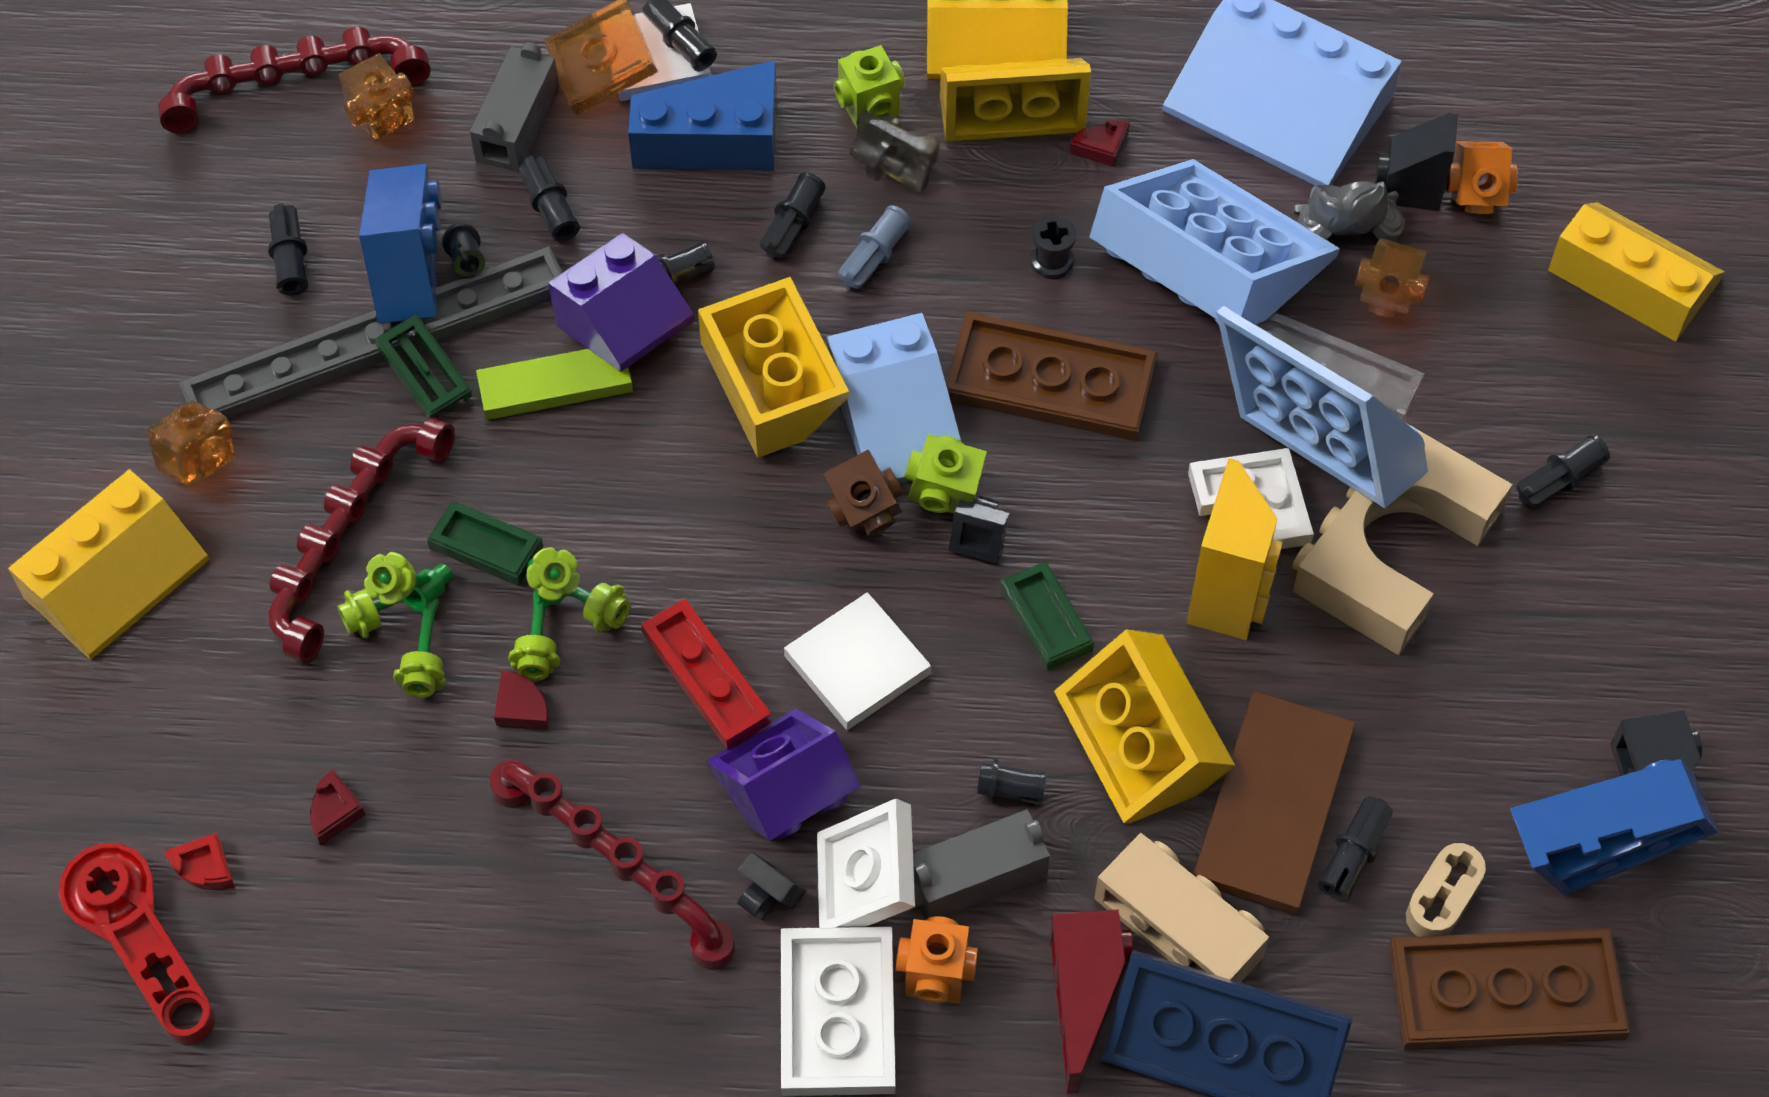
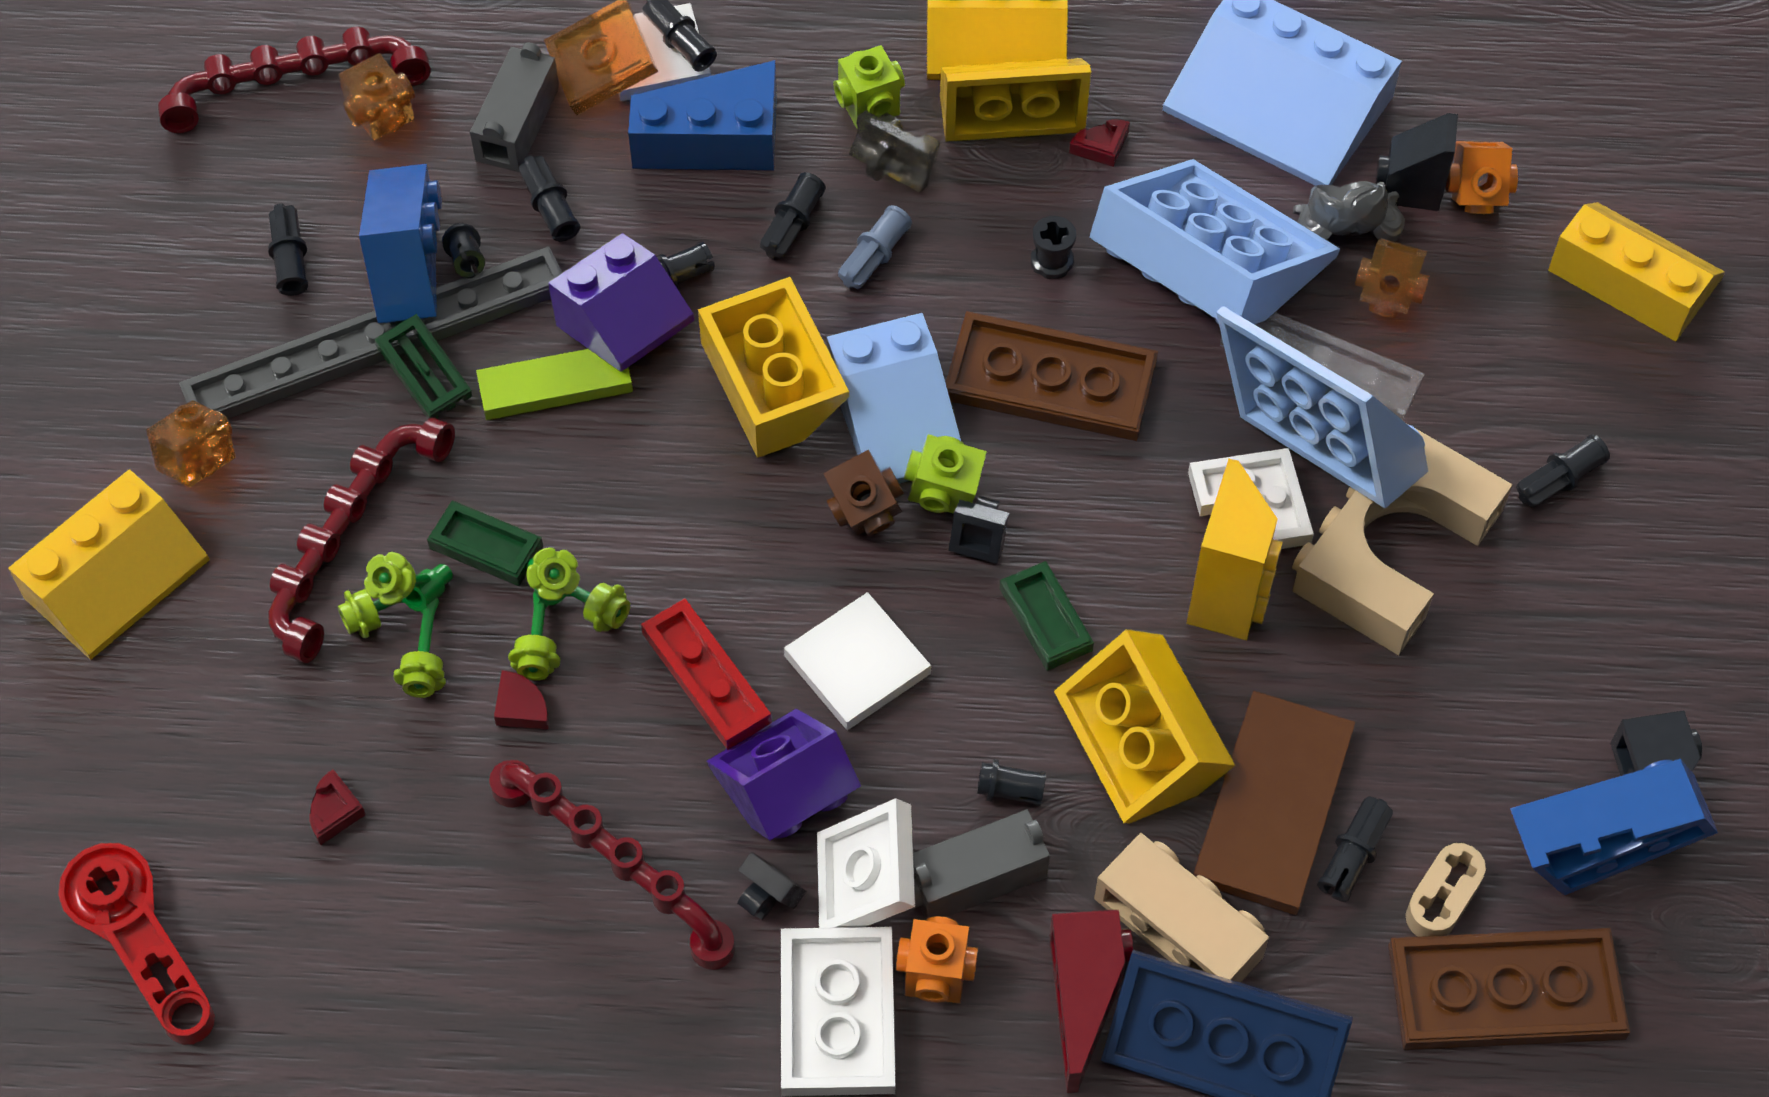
red tile [164,833,235,890] -> none

